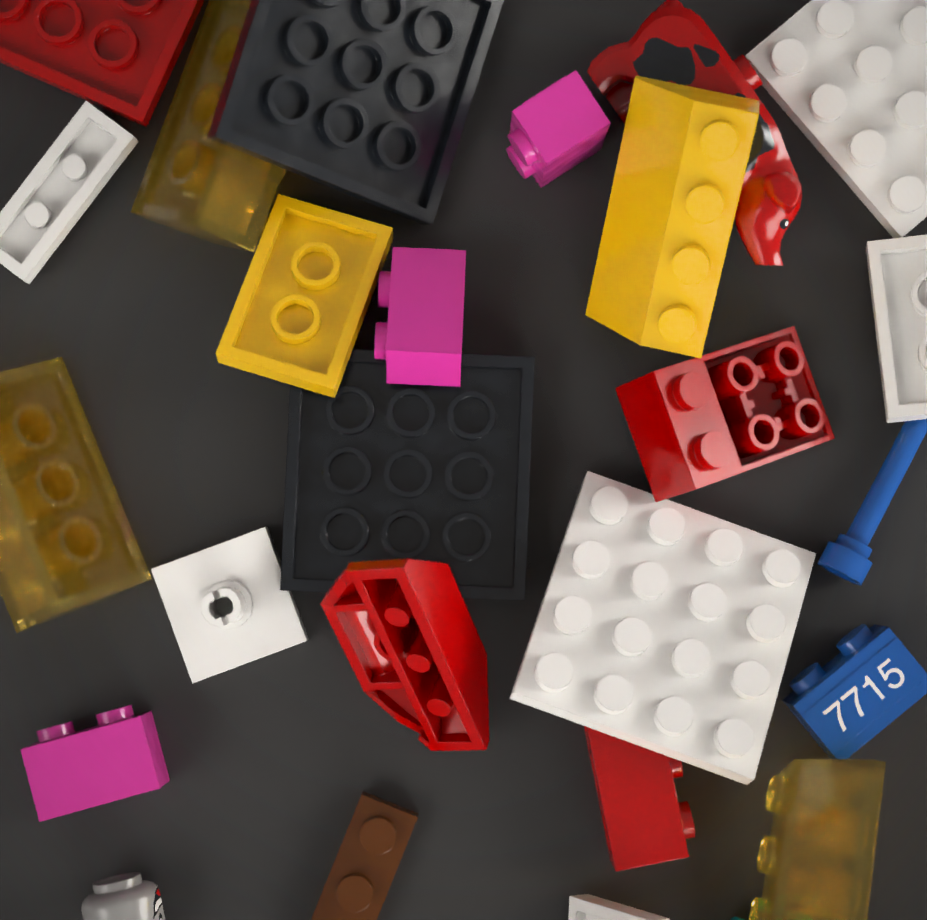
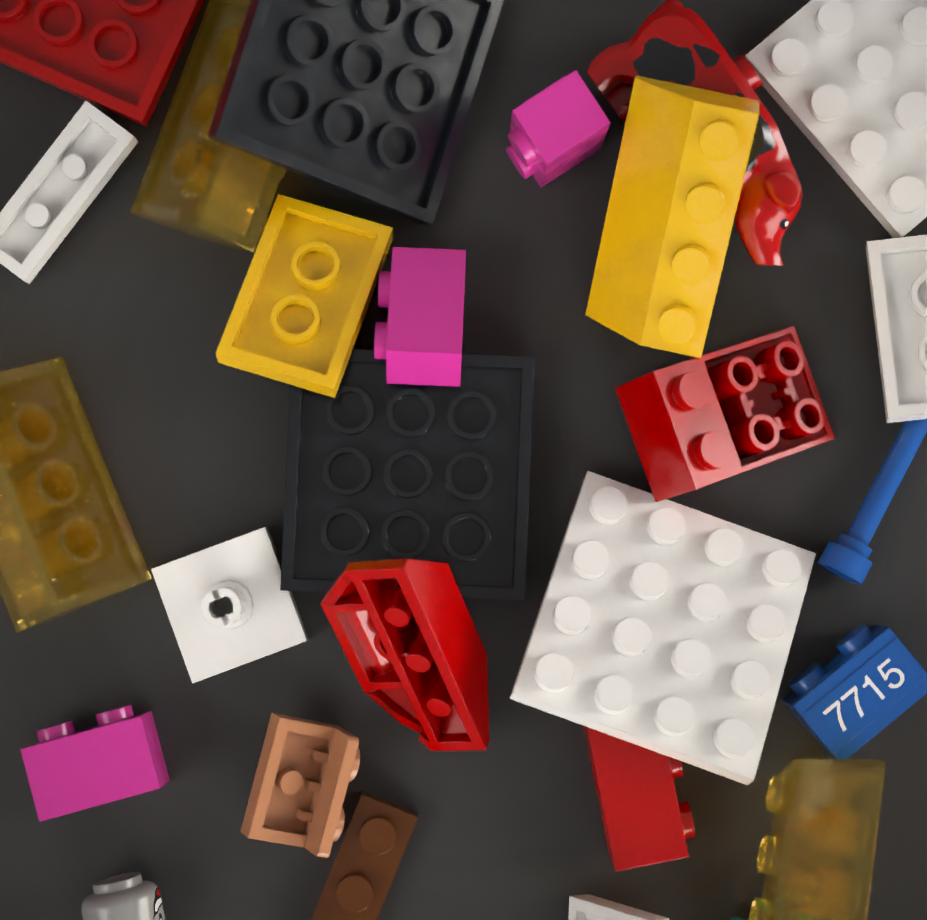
none -> nougat bracket [240,712,360,858]

